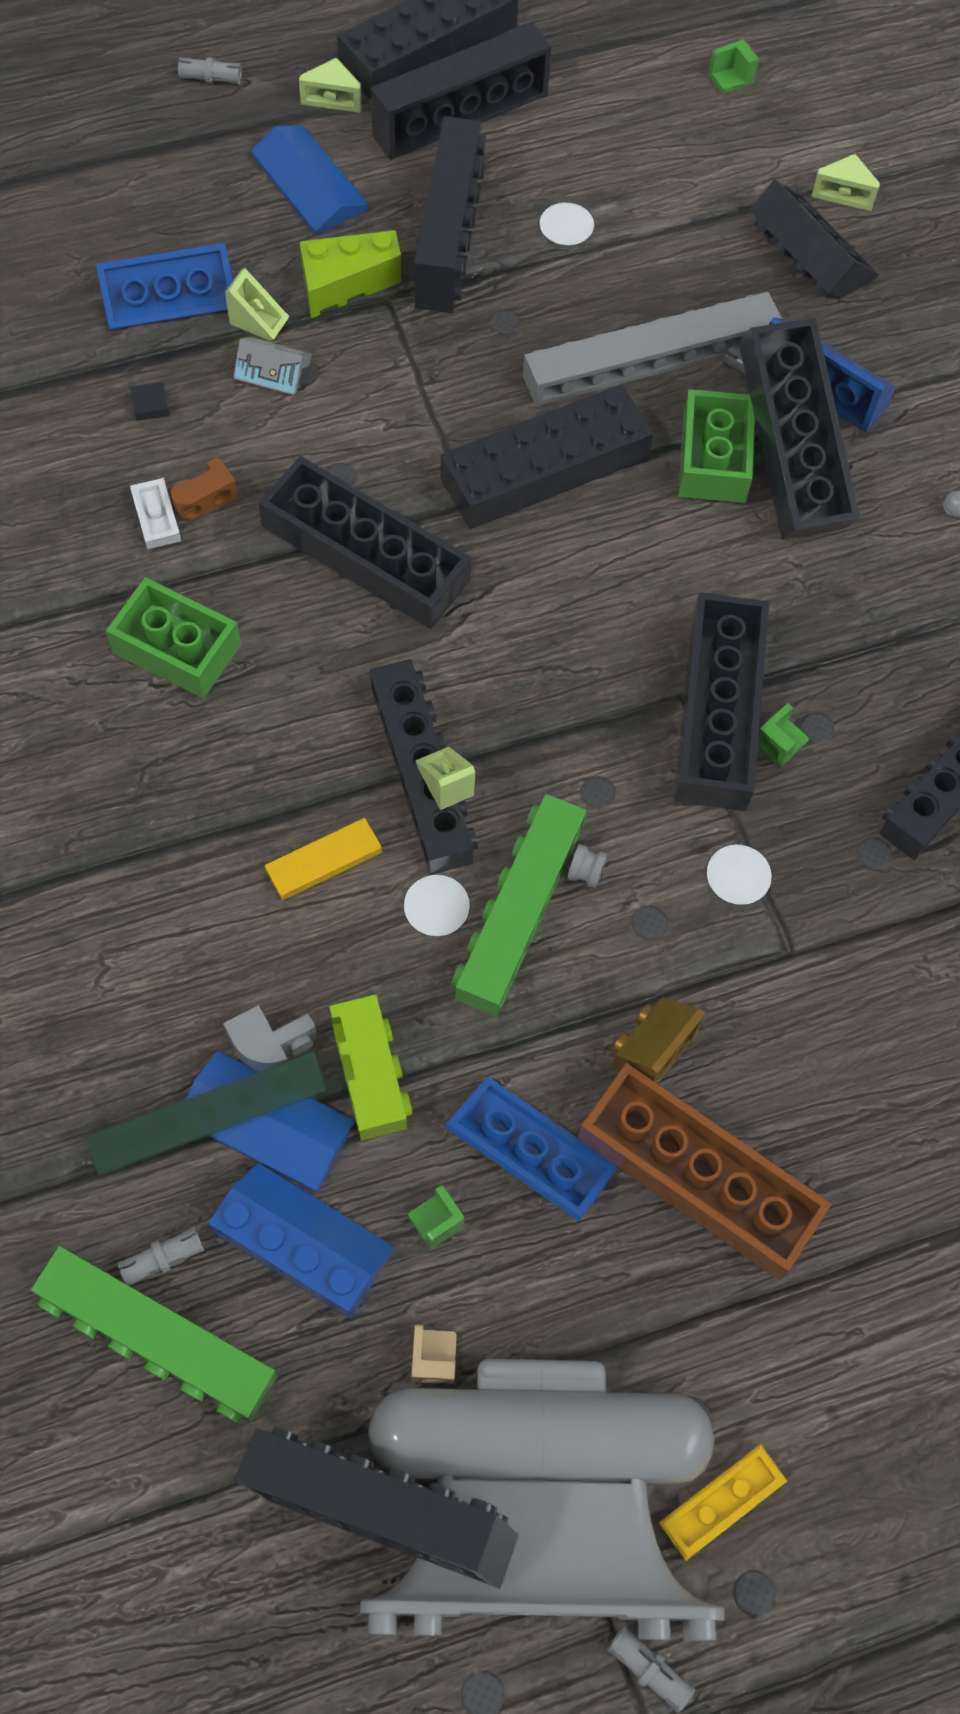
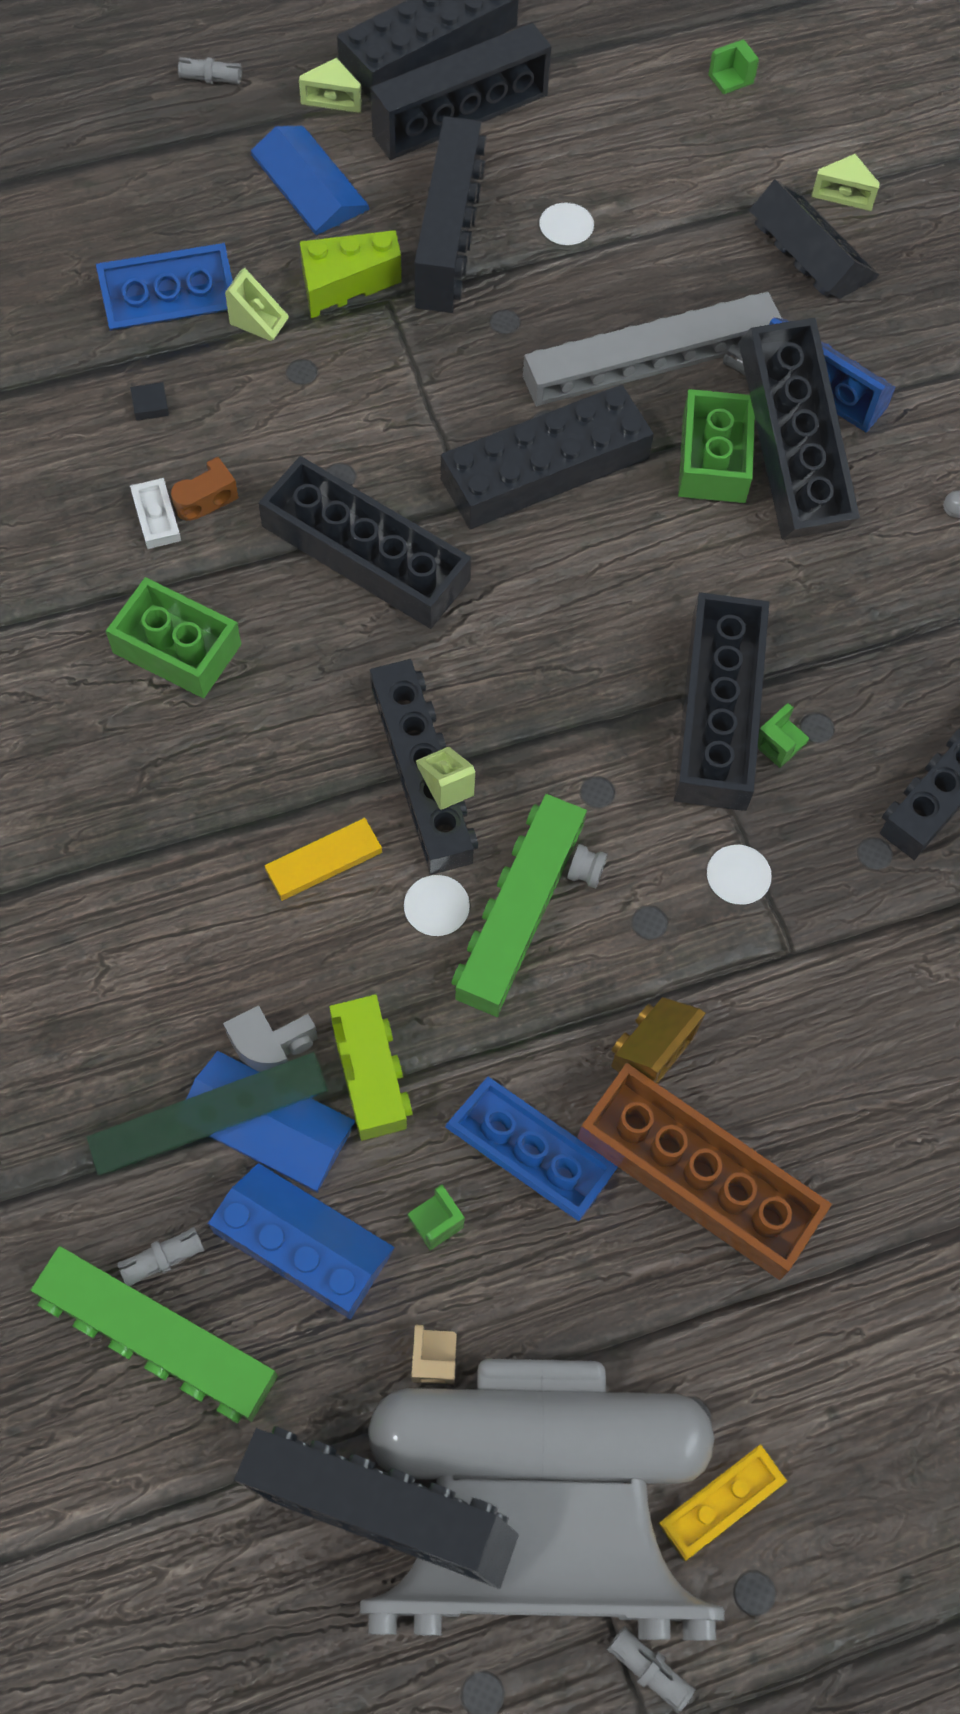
light grey panel [233,337,312,395] -> none

